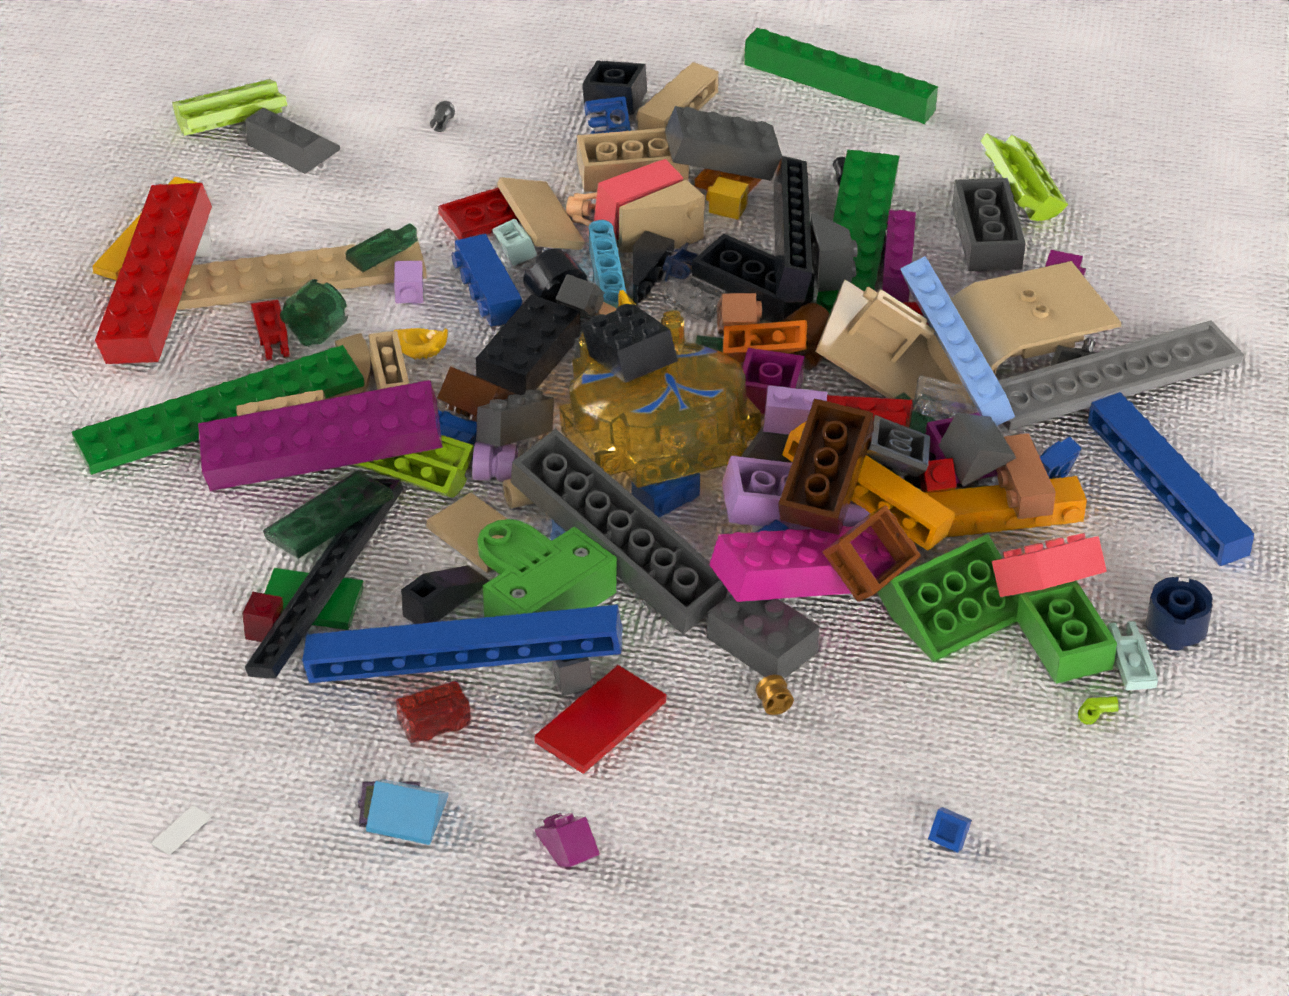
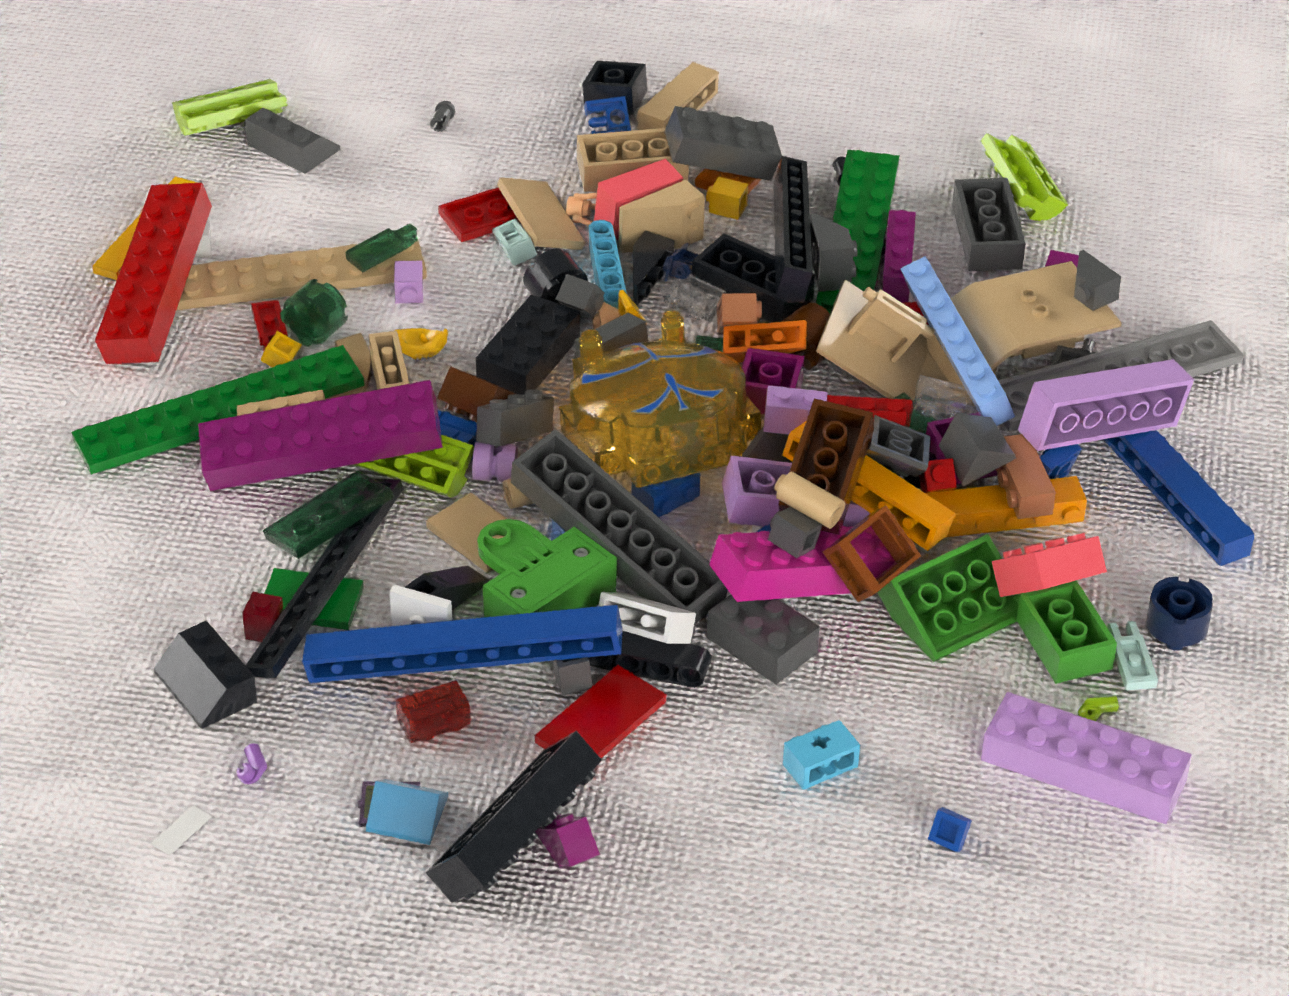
blue brick [451,234,522,327] -> none
black brick [581,304,678,383] -> none
green brick [744,28,938,124] -> none
pearl gold wheel [755,675,794,715] -> none
none -> black slope [154,620,257,729]
none -> medium lavender arm [236,743,267,785]
none -> yellow slope [261,331,302,367]
none -> white plate [389,585,452,626]
none -> black brick [425,731,602,903]
none -> black beam [588,631,712,687]
none -> white brick [598,592,696,644]
none -> dark grey brick [768,507,822,558]
none -> tan brick [774,472,846,529]
none -> medium azure brick [783,720,860,790]
none -> lavender brick [981,692,1192,825]
none -> lavender brick [1018,359,1194,451]
none -> dark grey slope [1074,250,1121,311]

